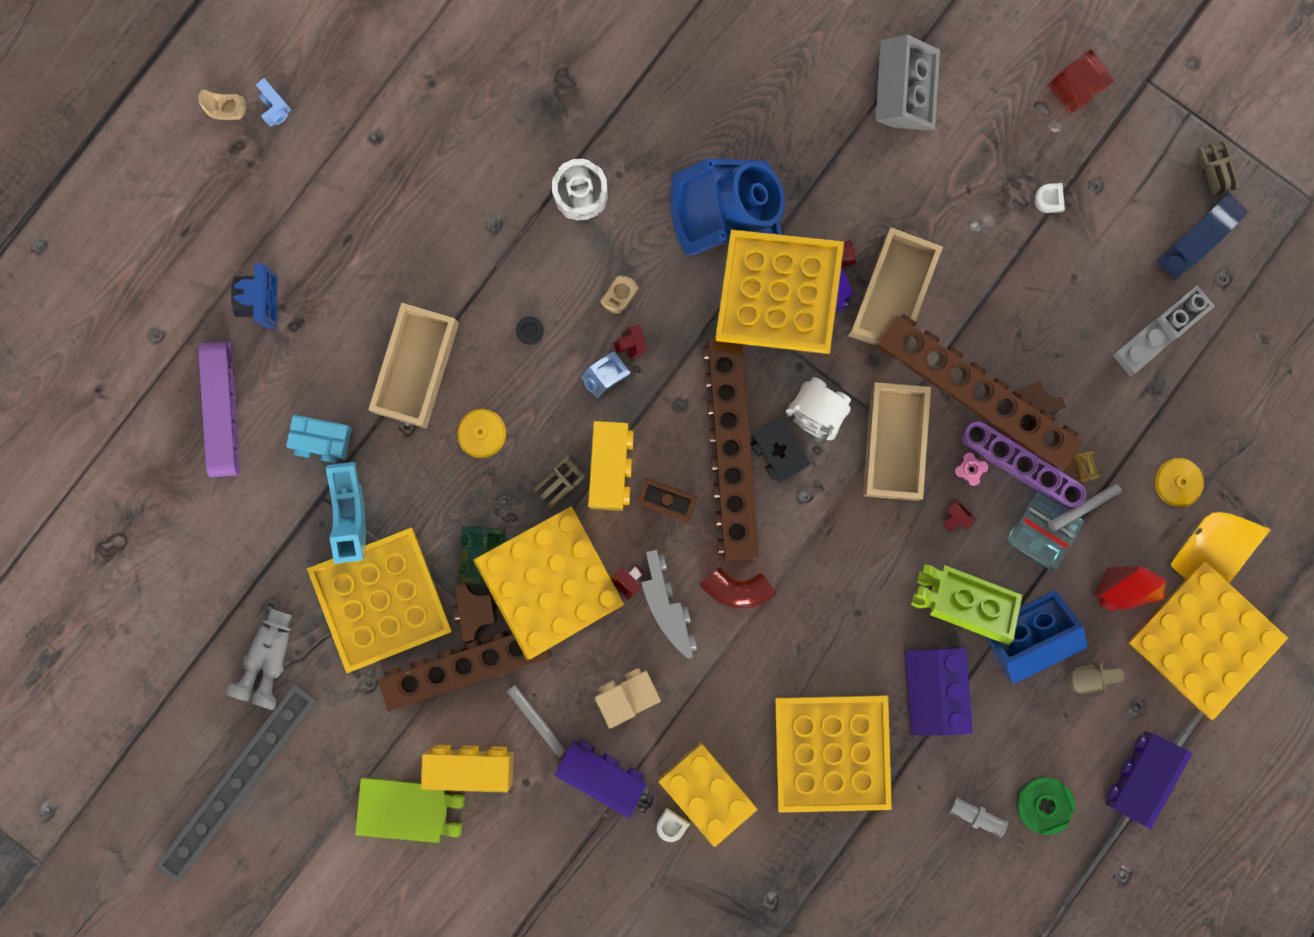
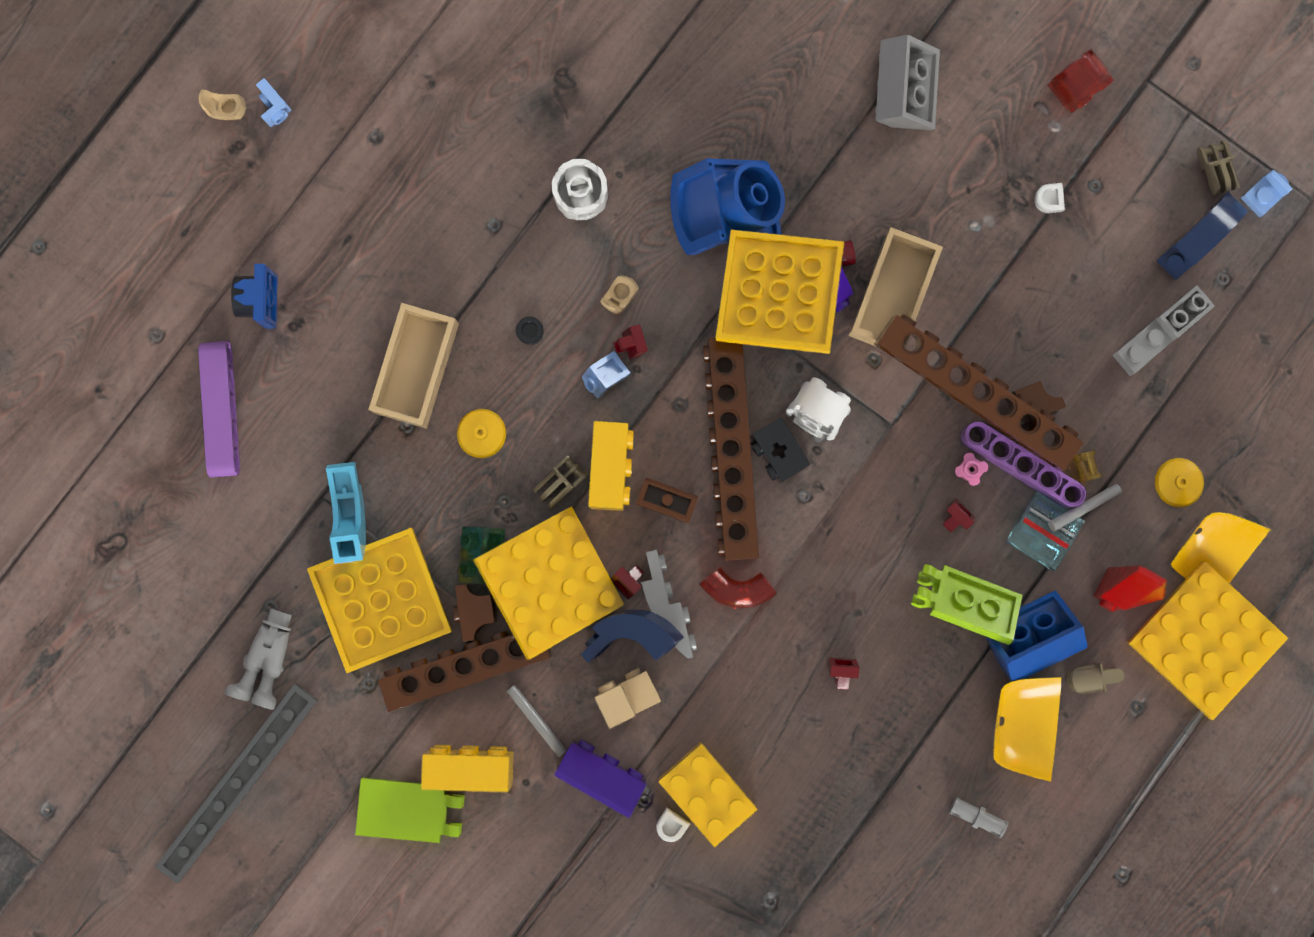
medium azure brick [286,415,352,464] -> none
yellow plate [775,695,892,812] -> none
tan piece [863,382,931,501] -> none
dark purple slope [905,647,973,736] -> none
green plate [1016,777,1075,835] -> none
dark purple slope [1105,731,1193,829] -> none
none -> dark blue arch [580,610,684,663]
none -> dark red tile [828,658,859,690]
none -> yellow piece [994,677,1061,782]
none -> light blue bracket [1241,170,1292,218]

